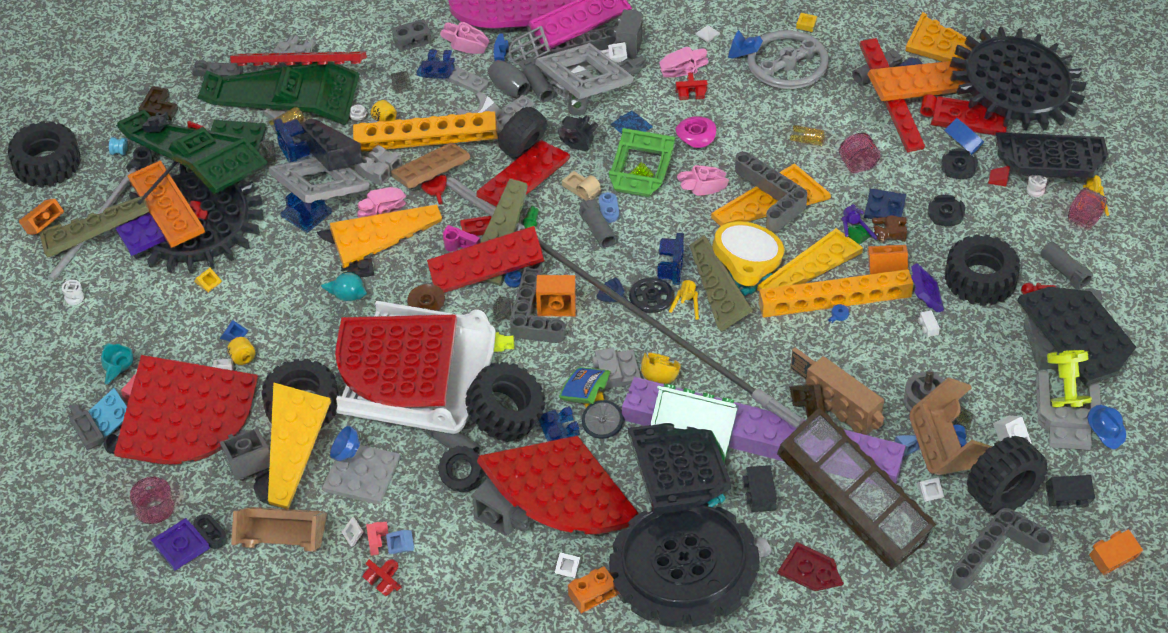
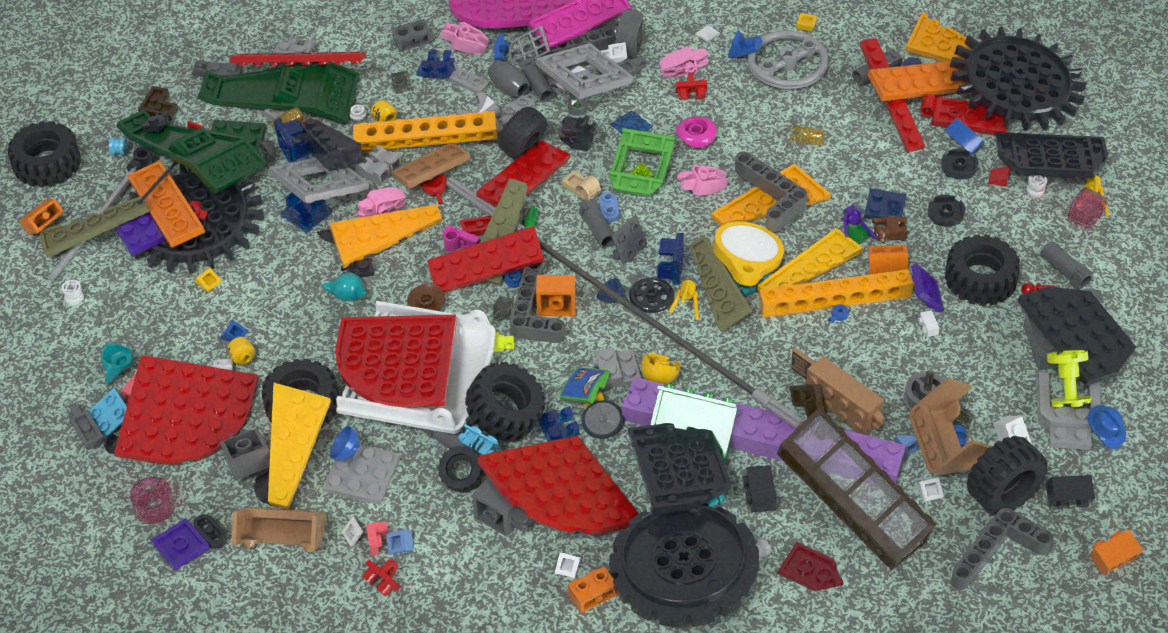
clear pink piece [839,132,880,174] -> none
none -> medium azure hinge [458,424,502,455]
none -> dark grey hinge [611,214,647,265]

